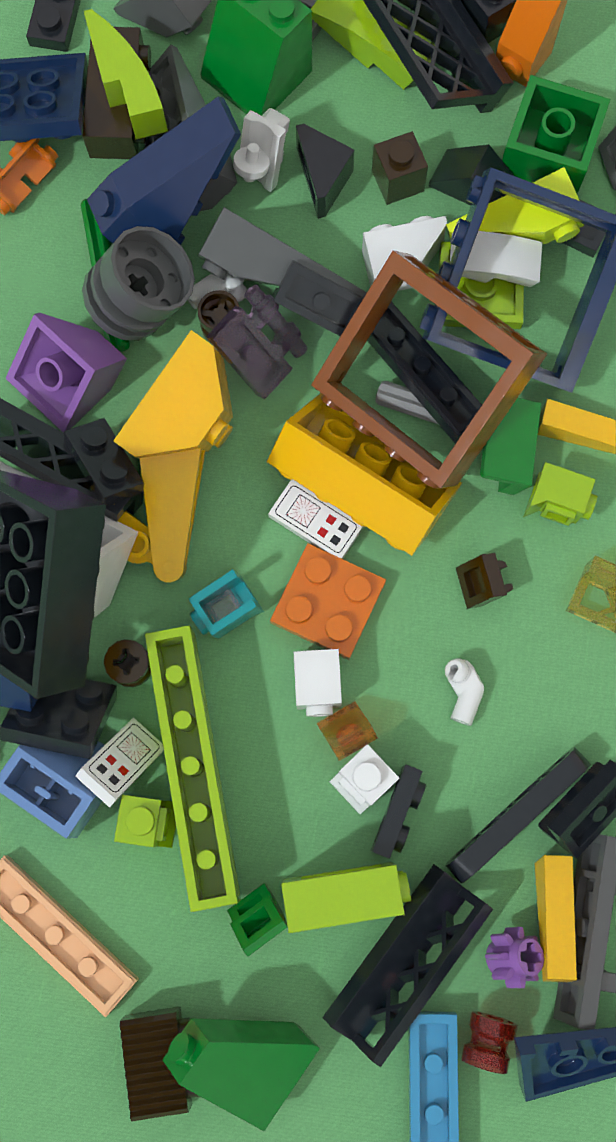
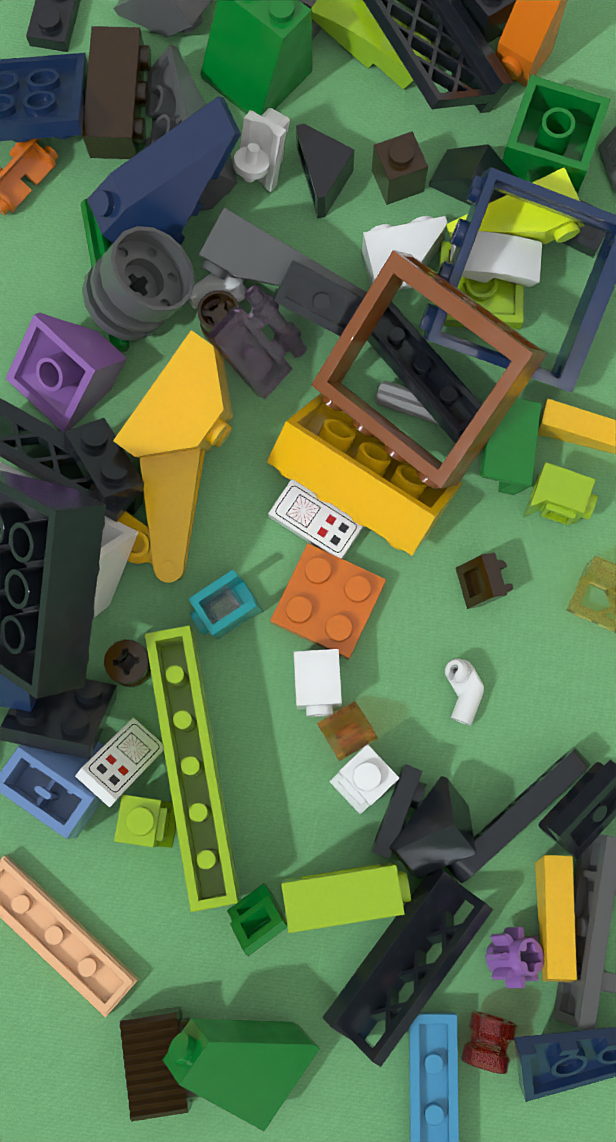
lime slope [83,9,168,139] -> none
none -> black slope [389,776,476,878]

